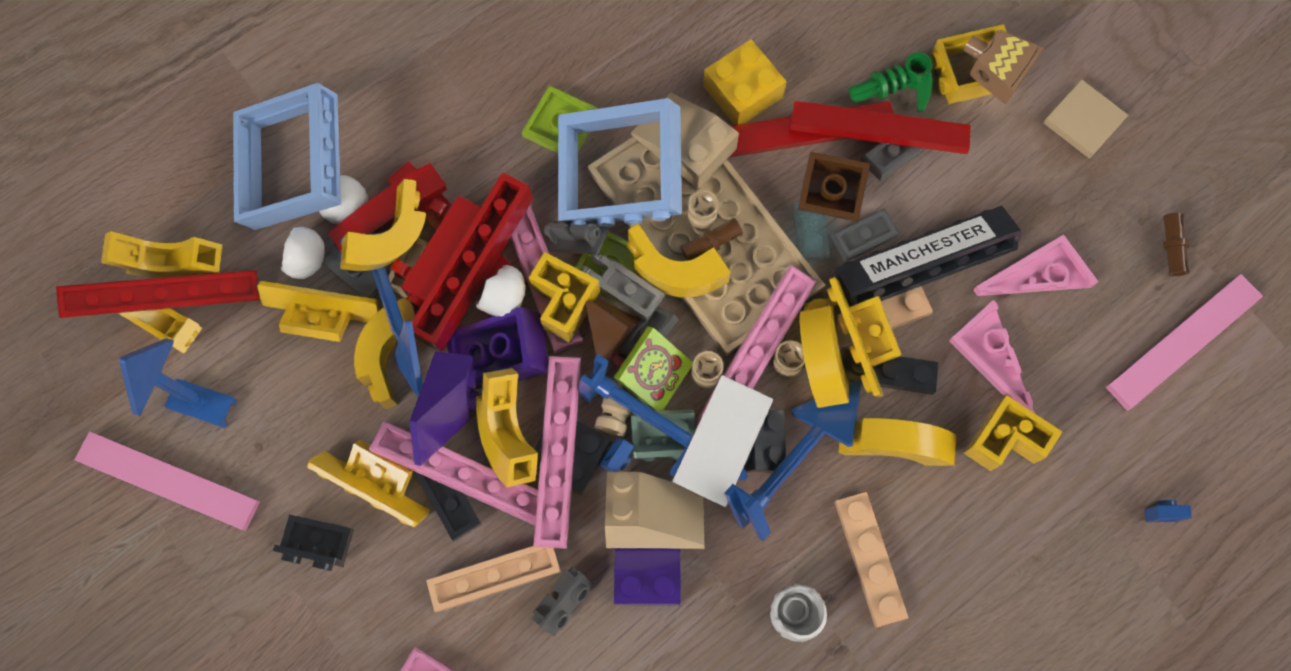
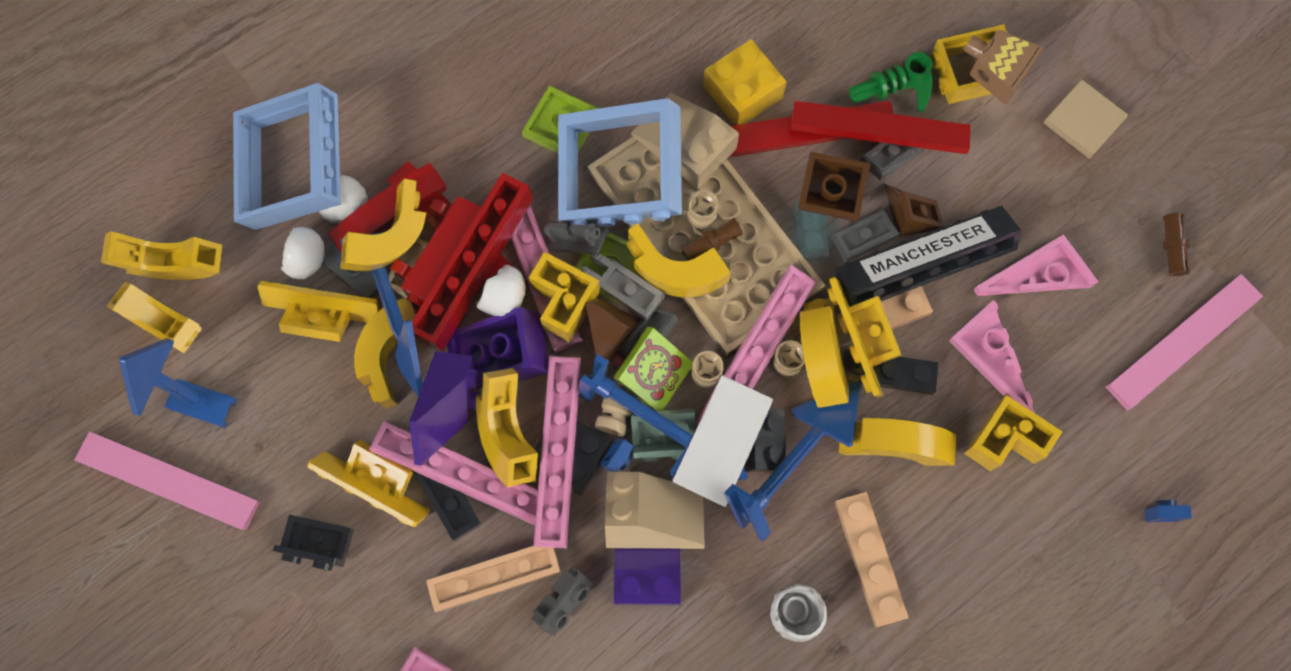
red tile [56,270,260,319] -> none
none -> reddish brown slope [884,183,944,237]

